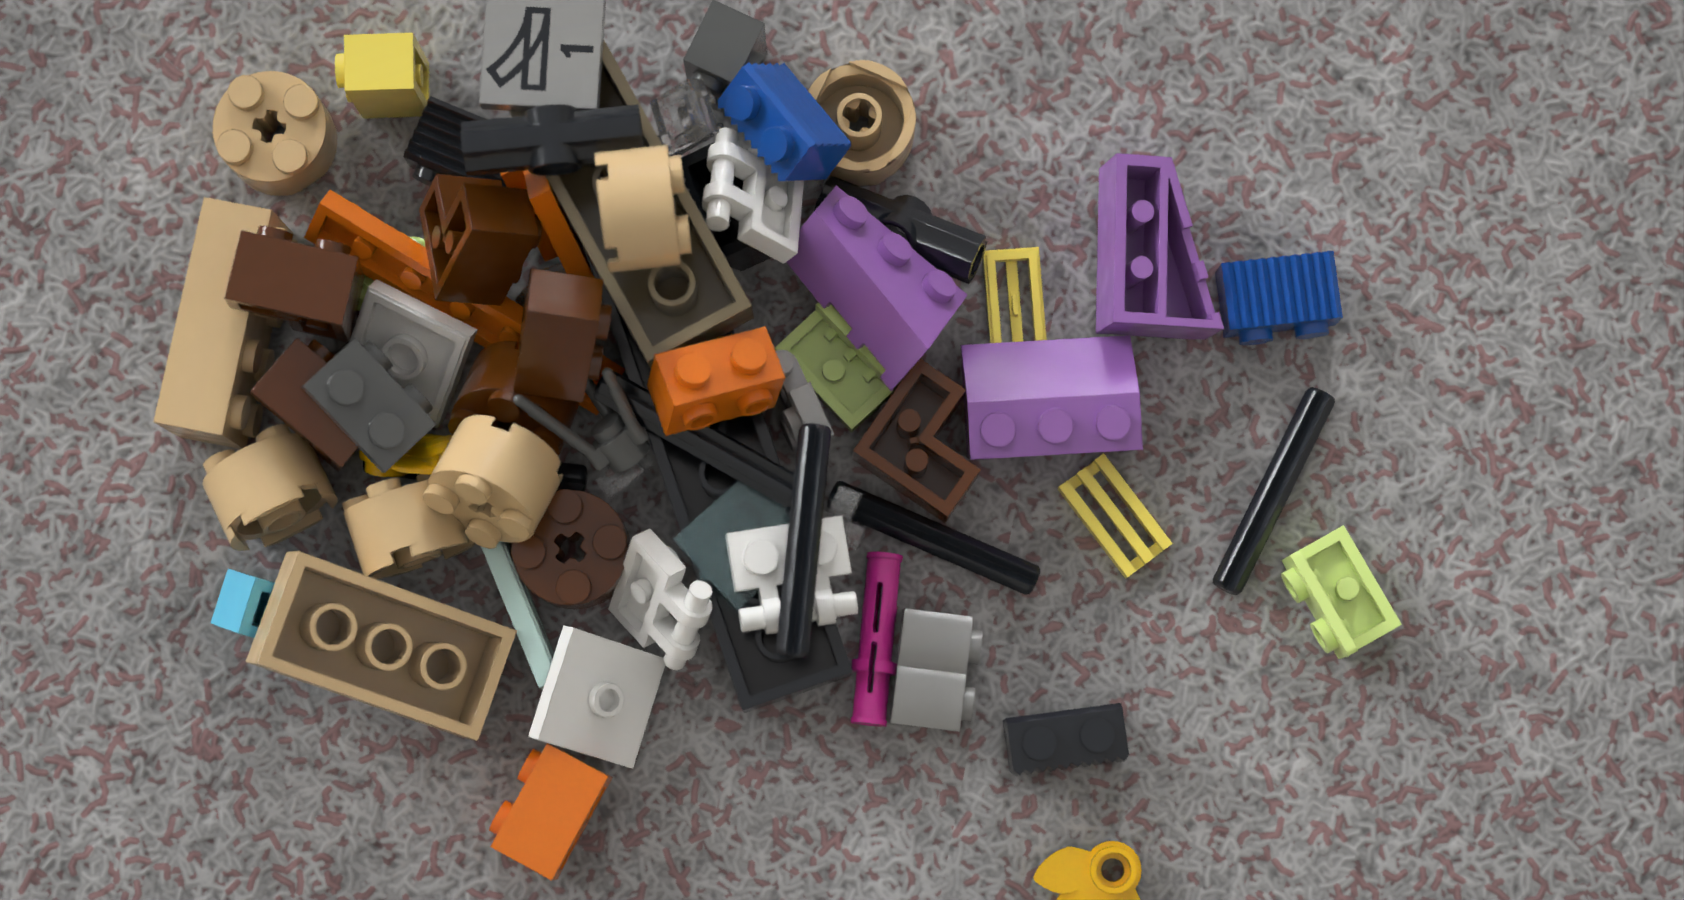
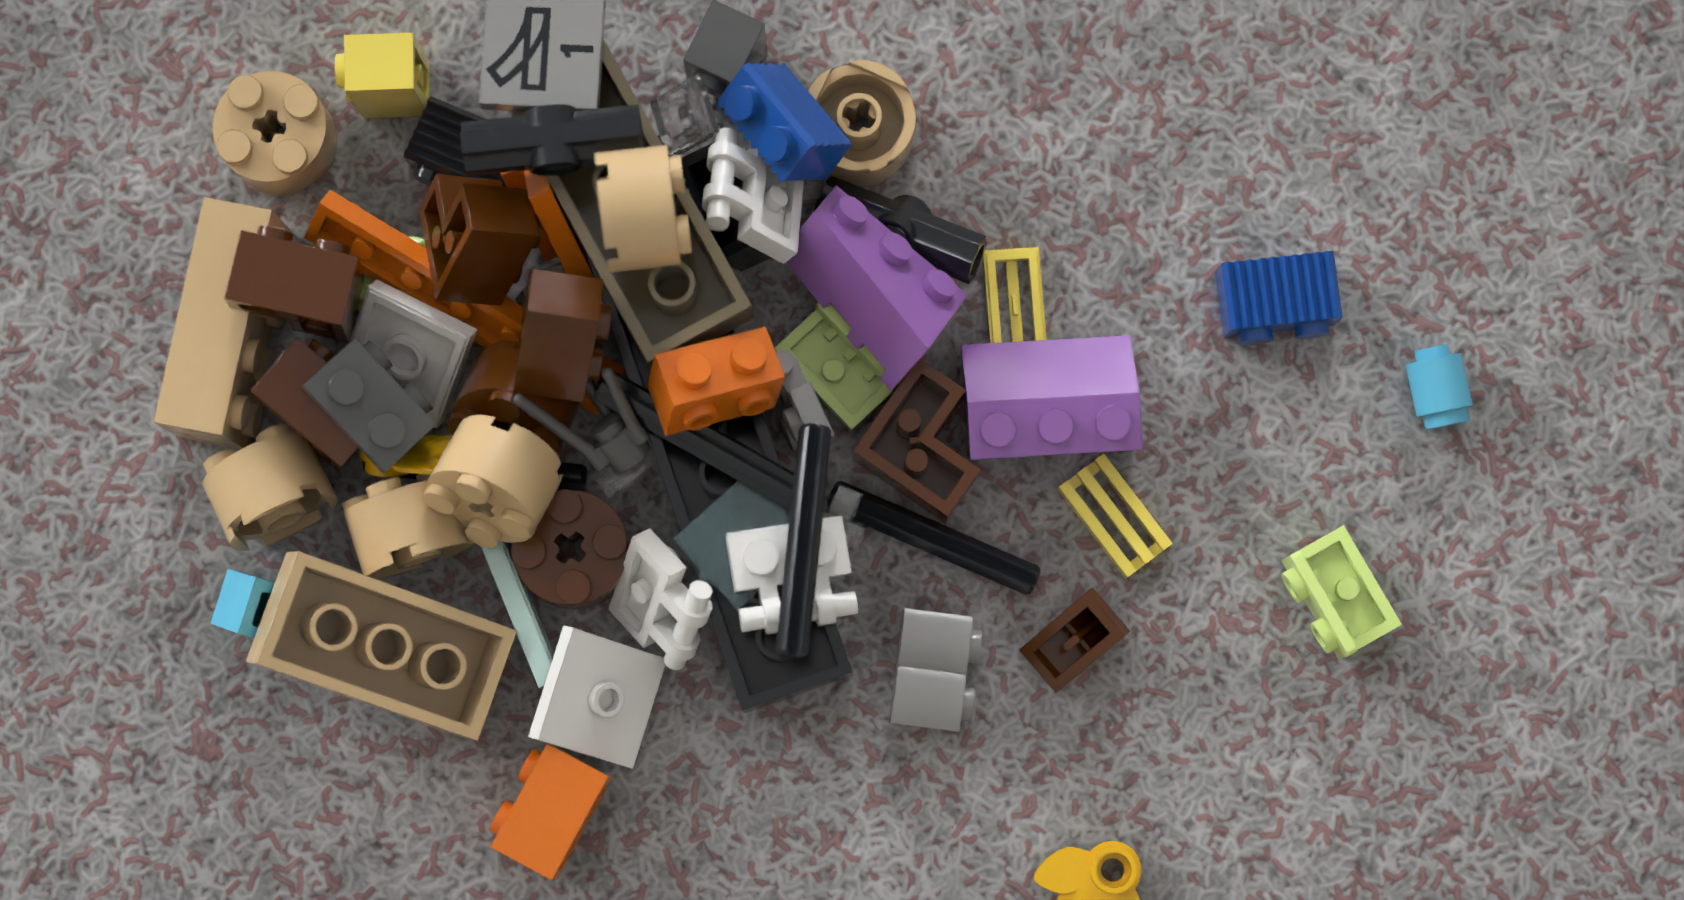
dark pink pin [850,551,903,727] -> none
black brick [1003,703,1129,776] -> none
medium lavender wedge [1096,153,1224,340] -> none
black axle [1213,387,1335,595] -> none
none -> reddish brown slope [1019,587,1130,693]
none -> medium azure brick [1405,344,1473,430]

